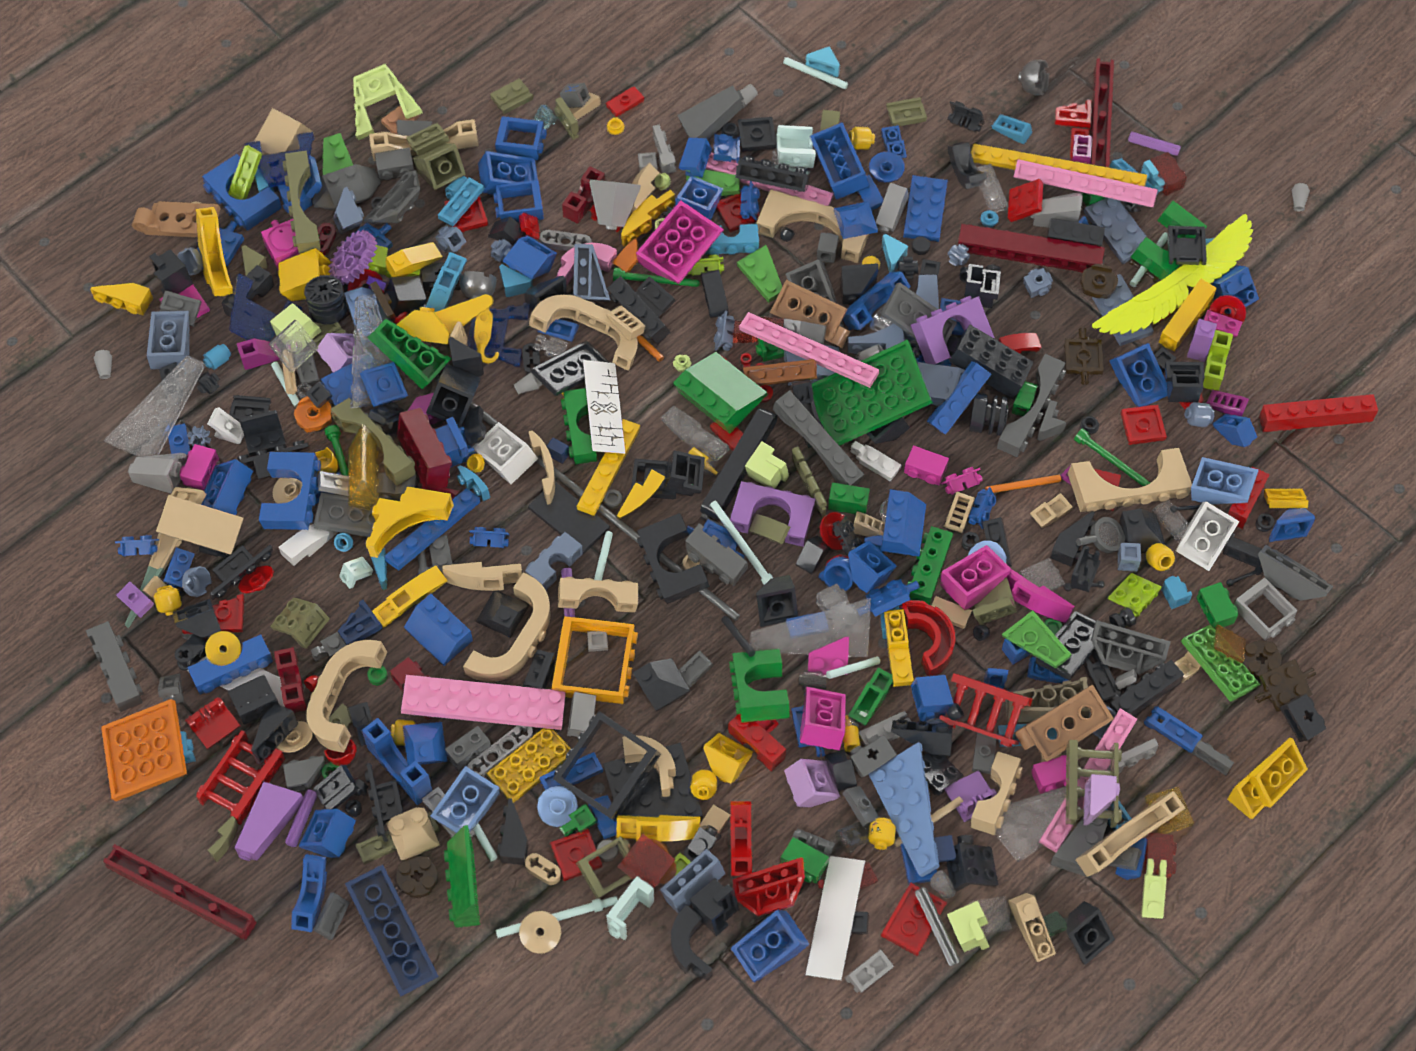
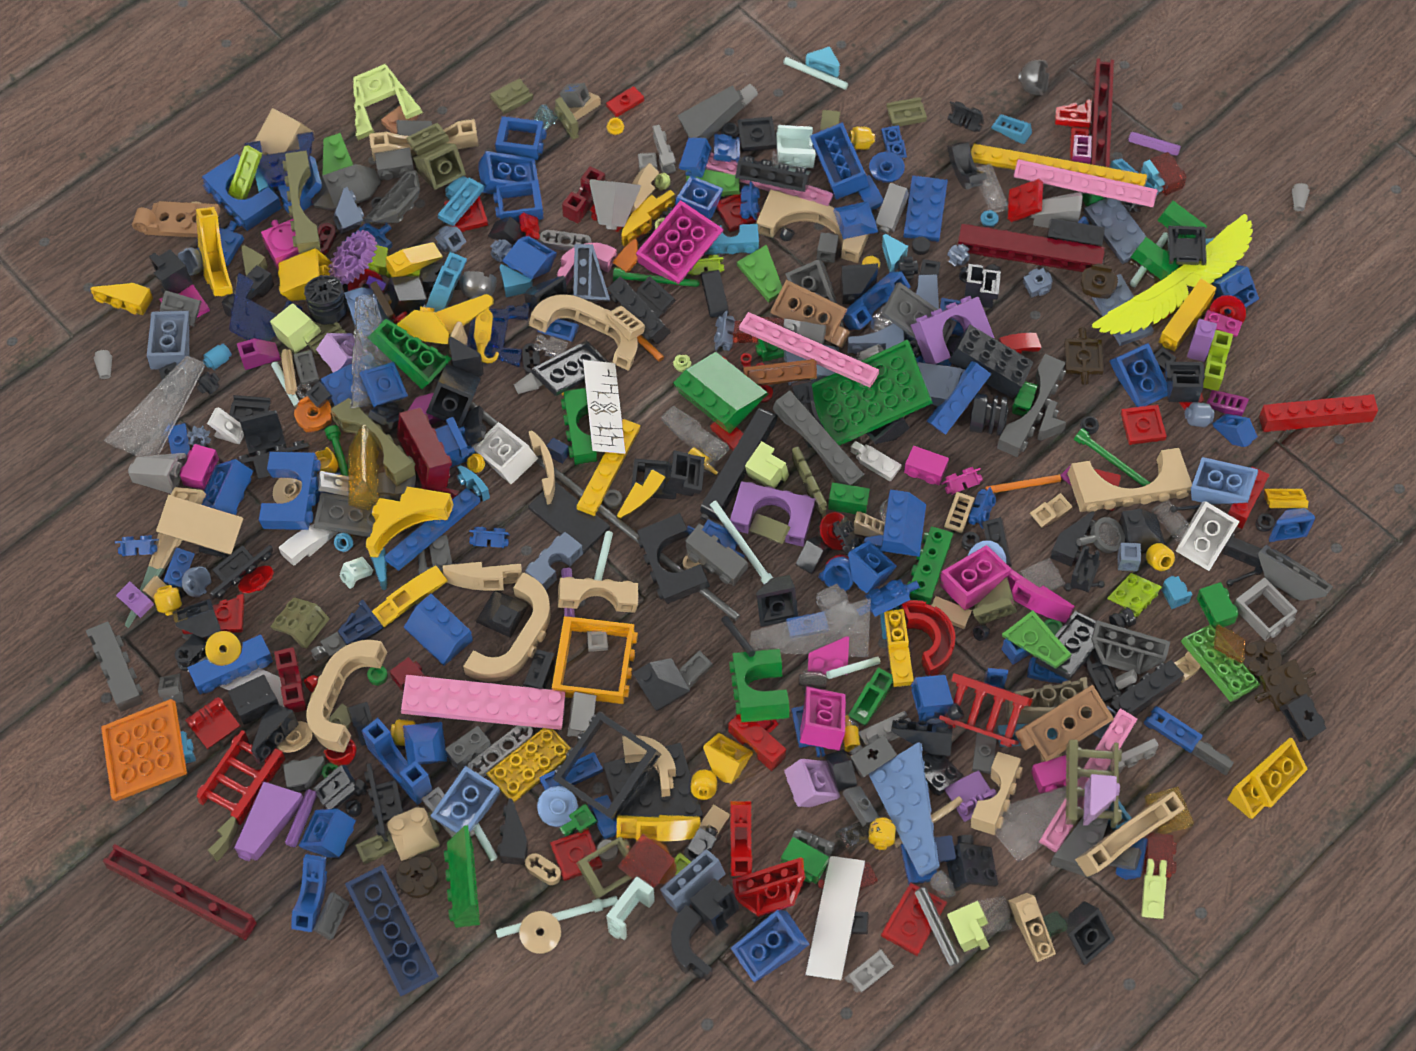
clear plate [268,320,318,373] -> none

